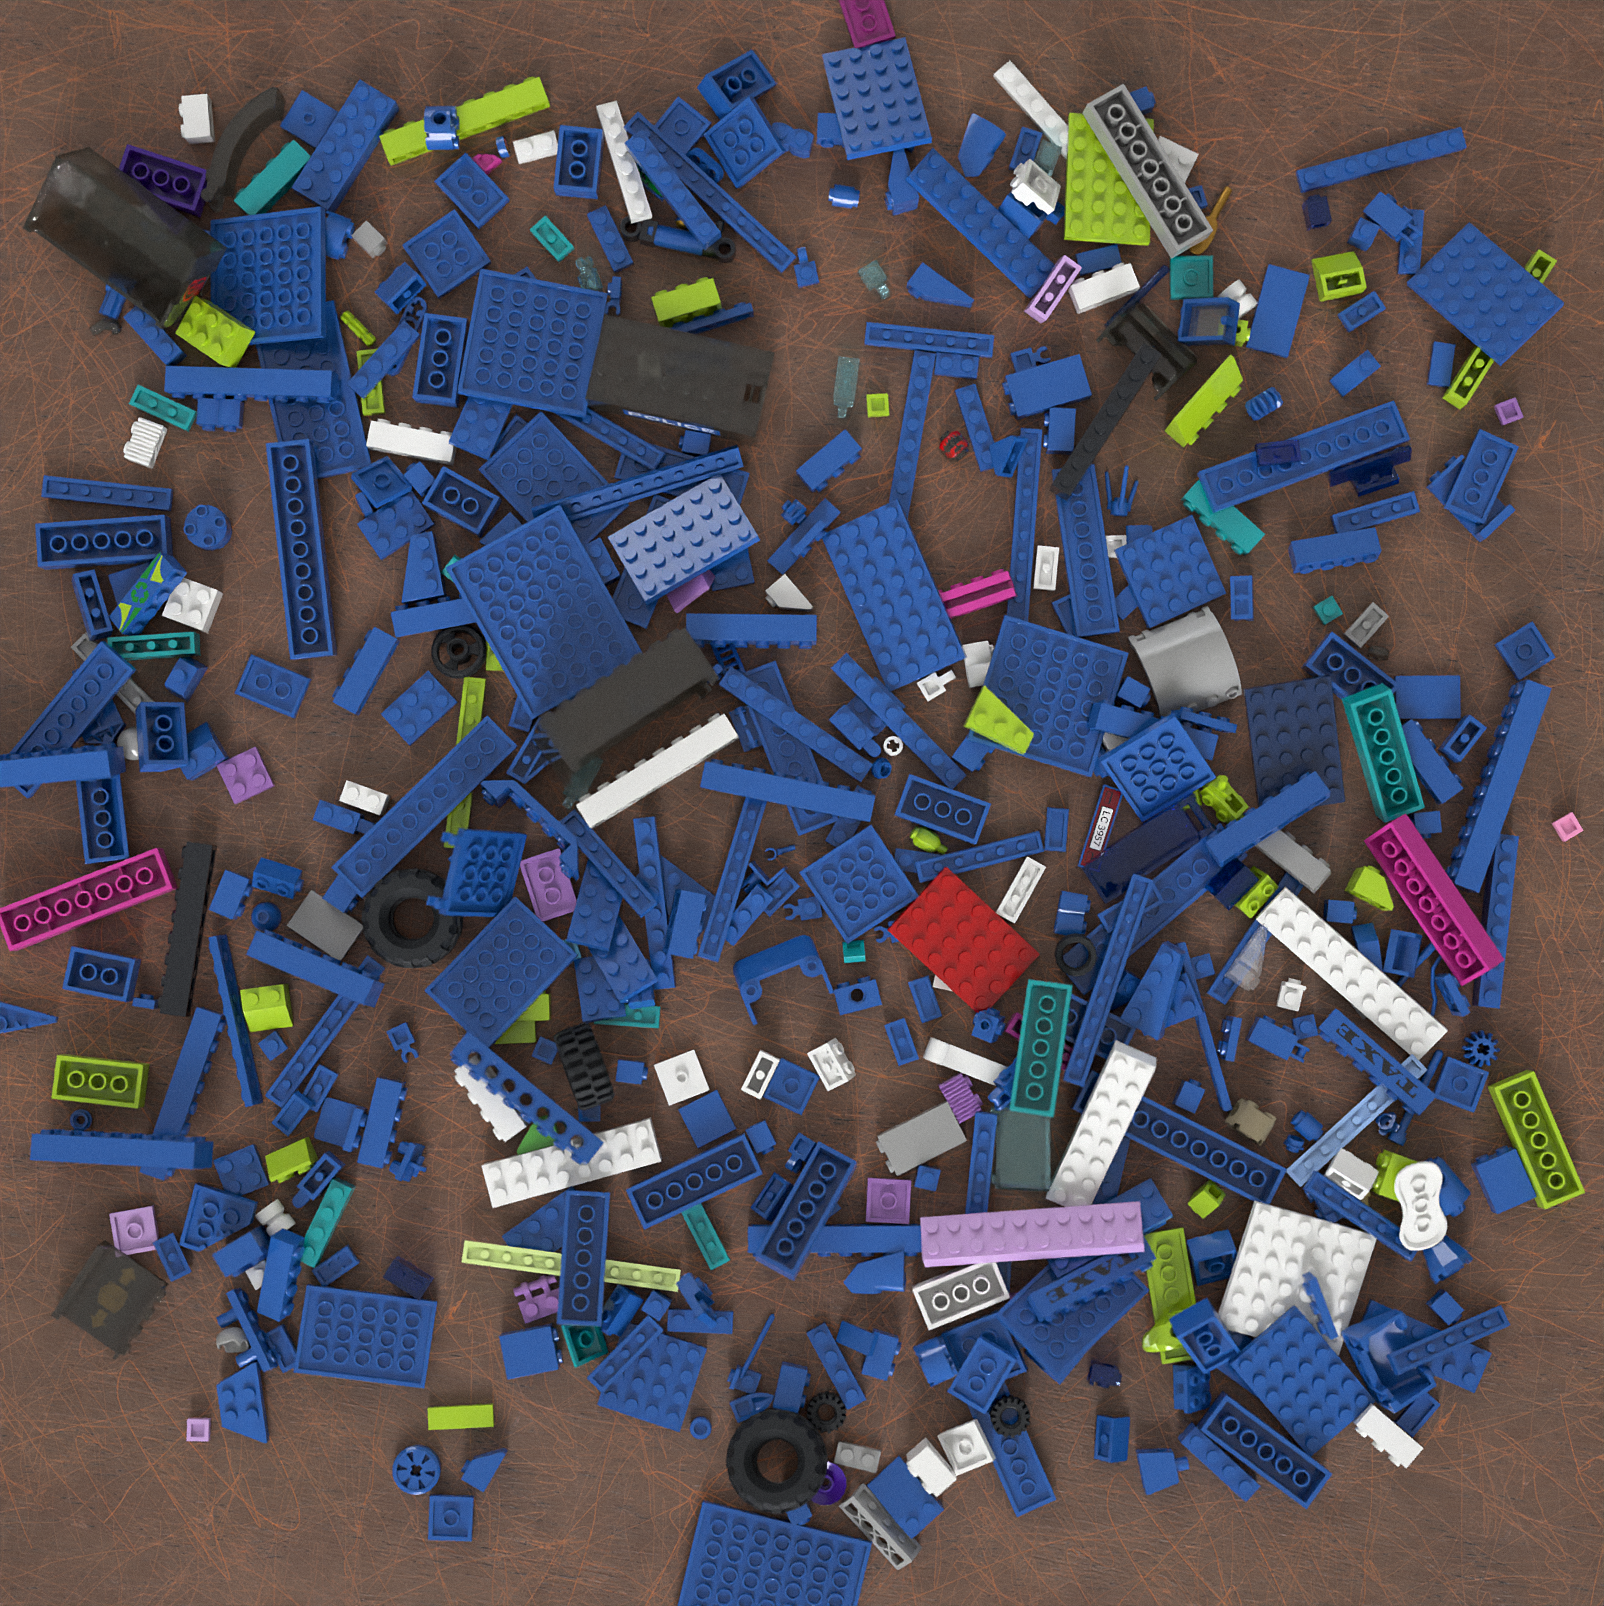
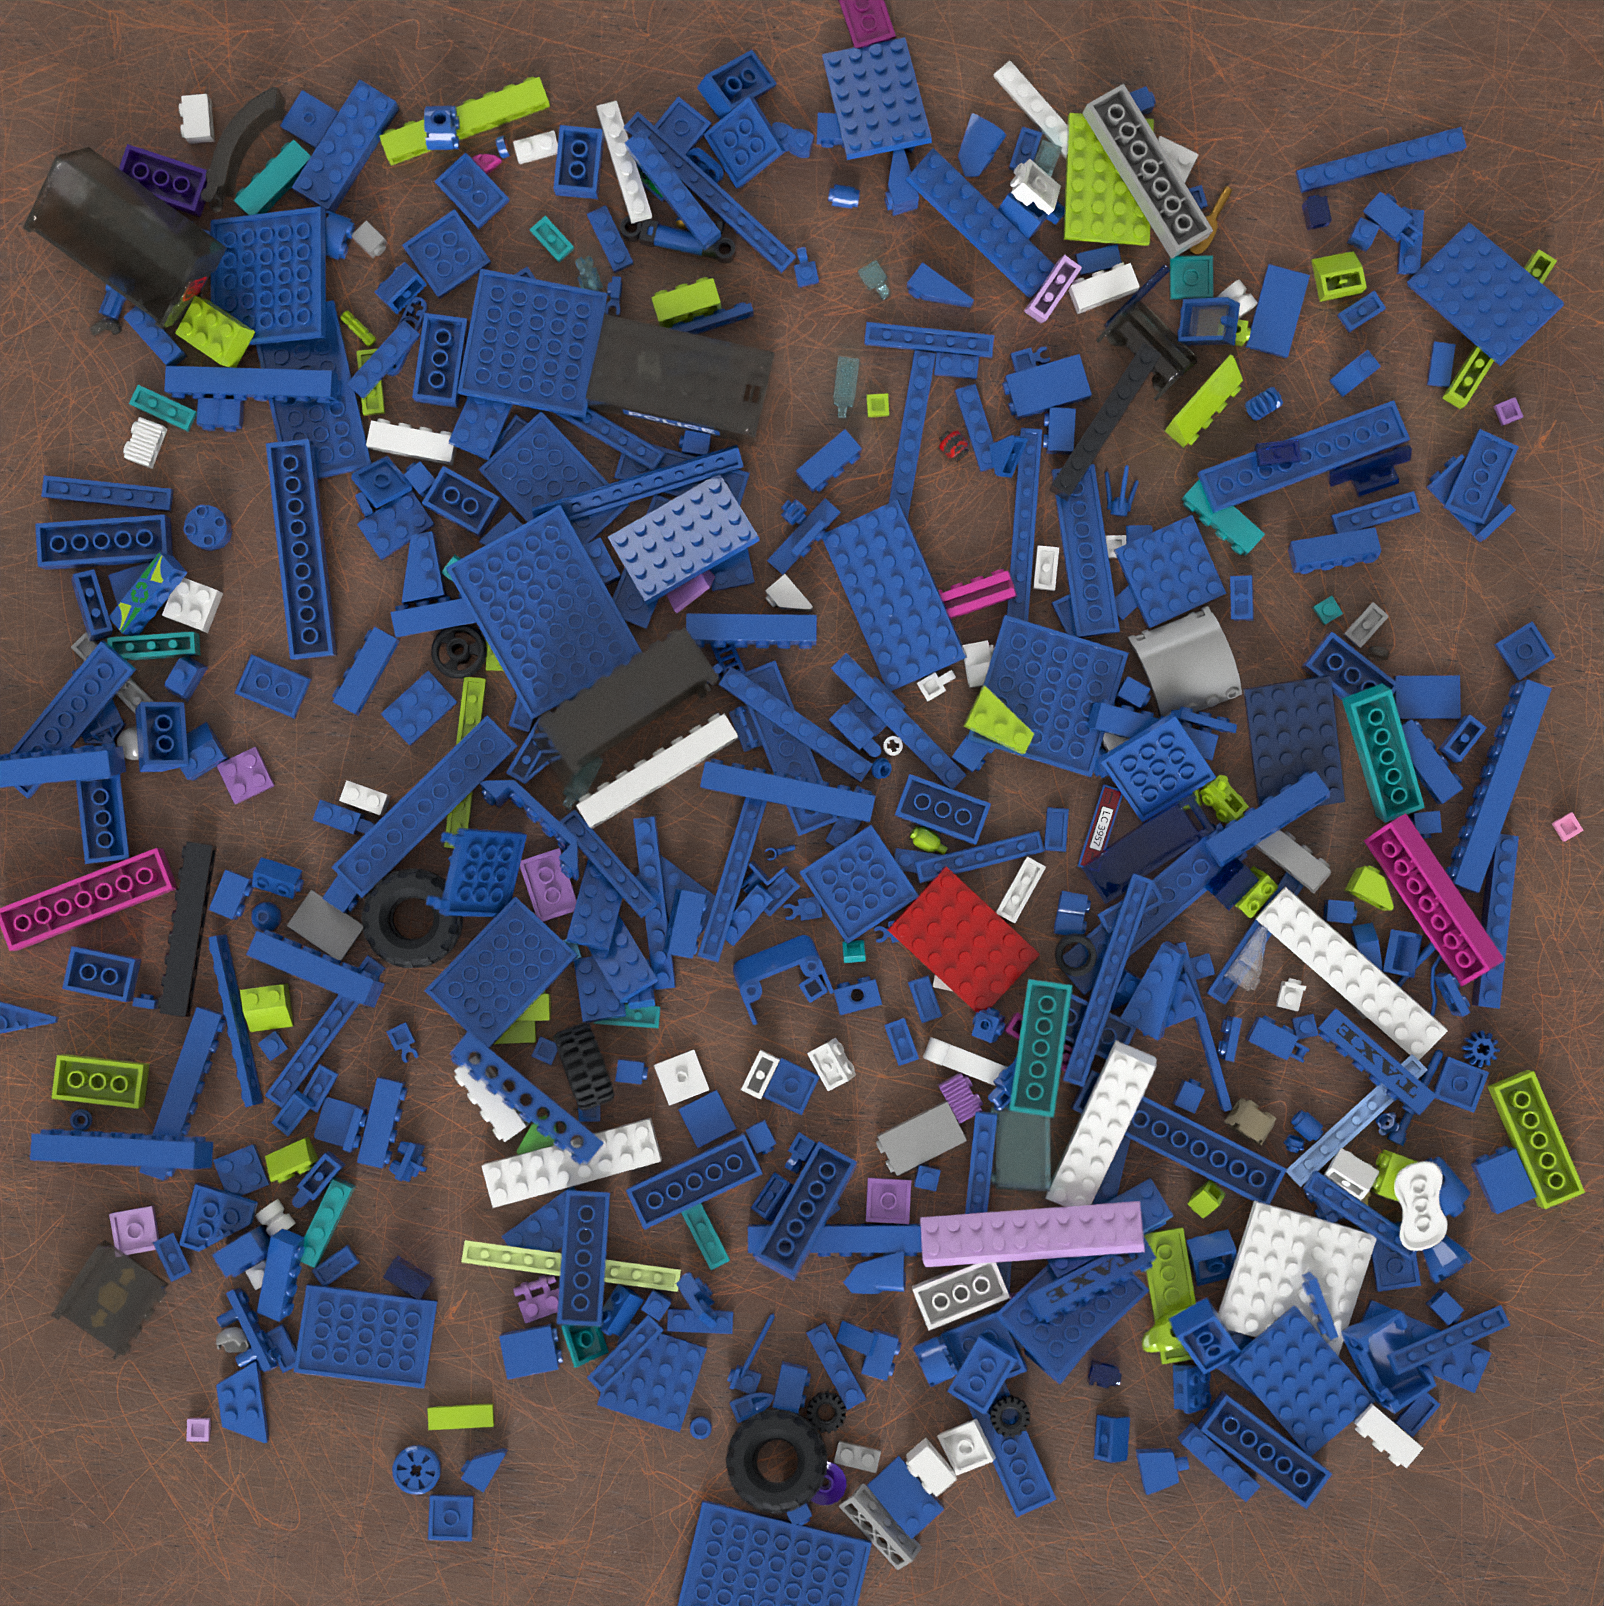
none -> blue brick [798,976,828,1003]
none -> blue plate [1371,1221,1421,1292]

